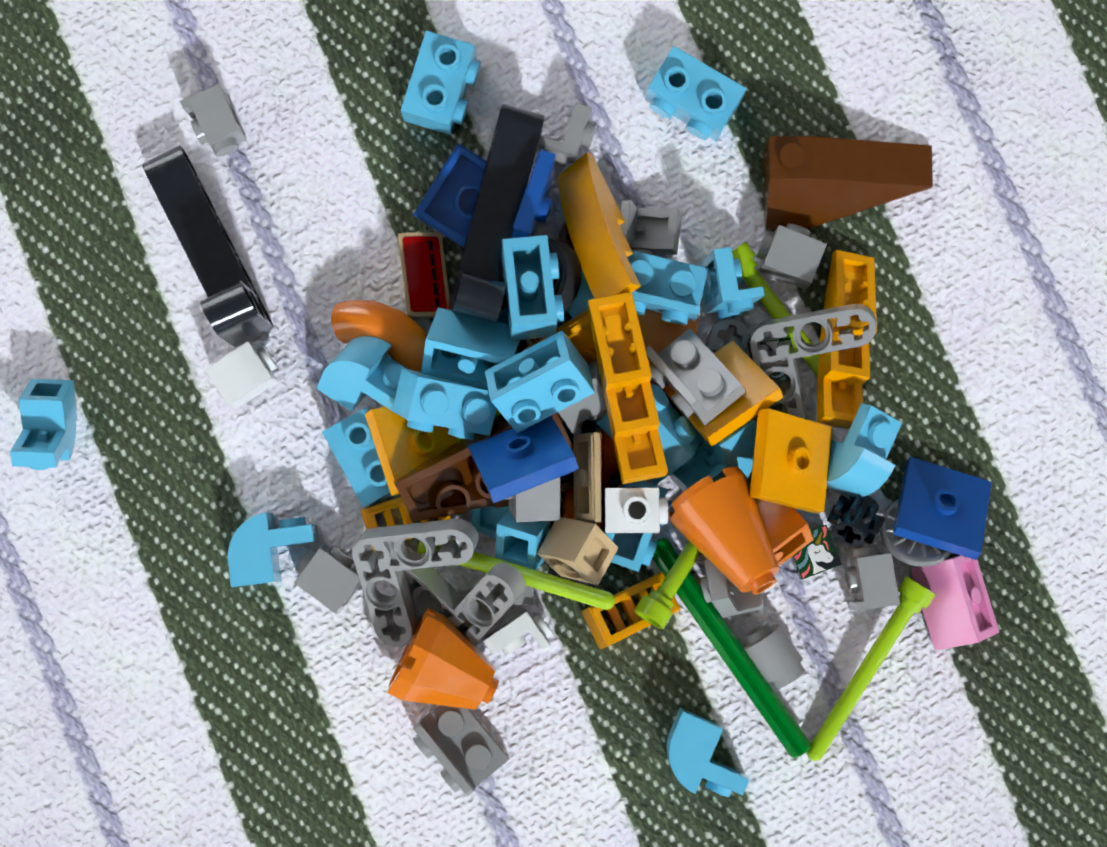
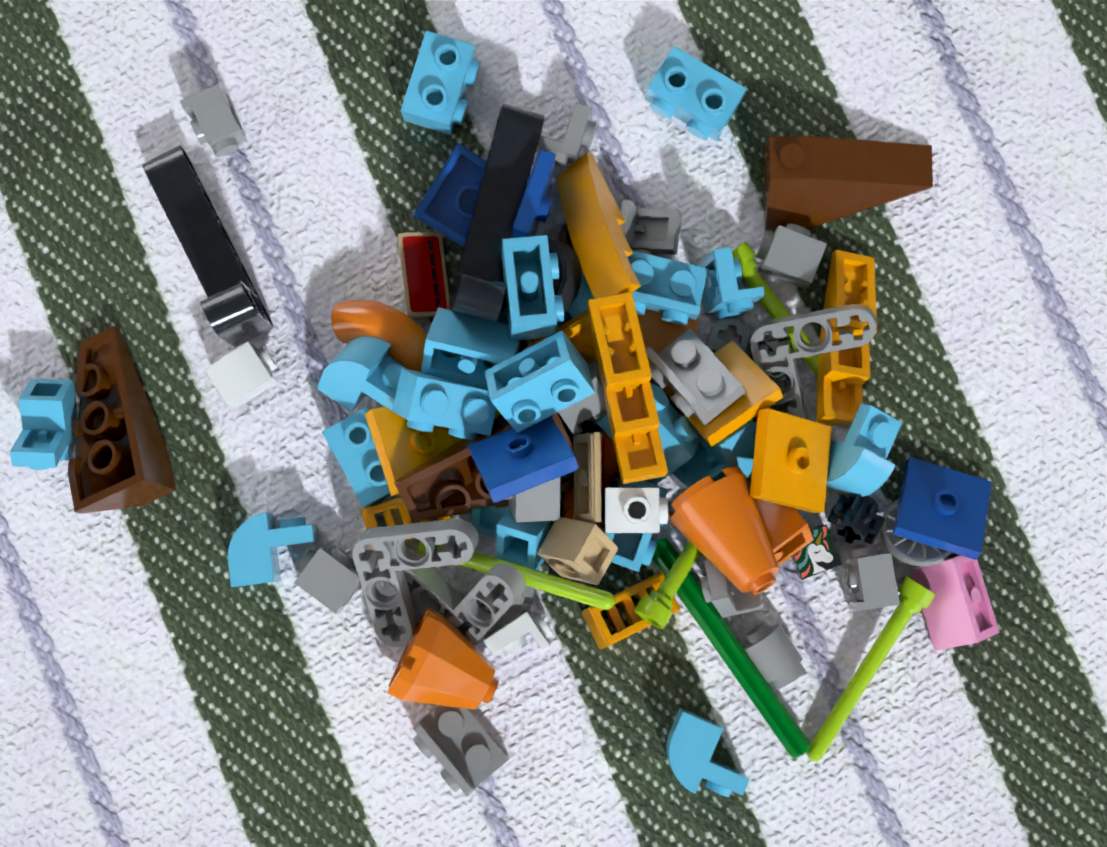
none -> reddish brown wedge [67,326,176,514]

